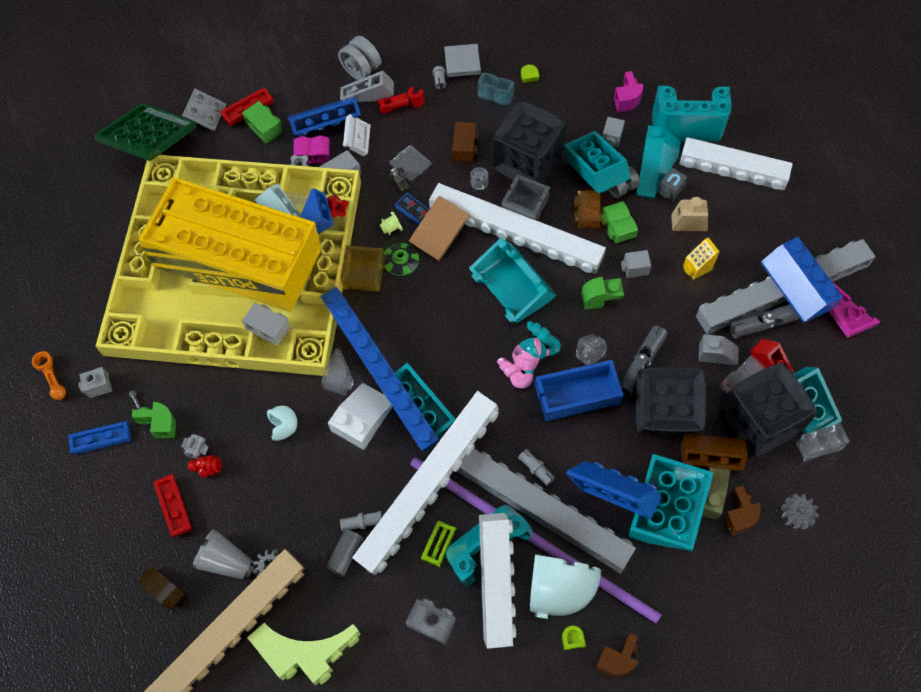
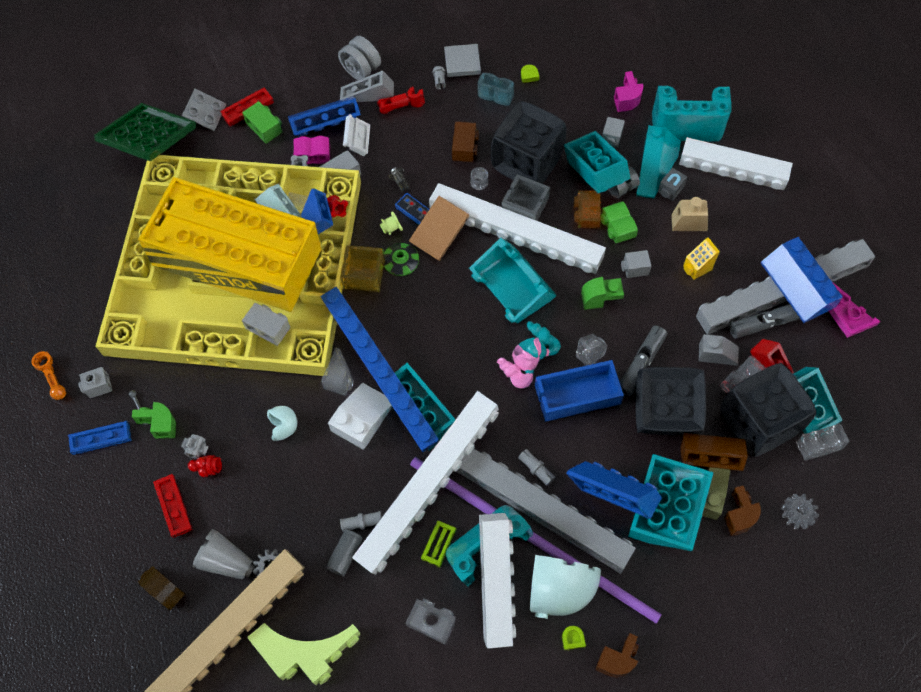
clear piece [389,145,431,182] -> none

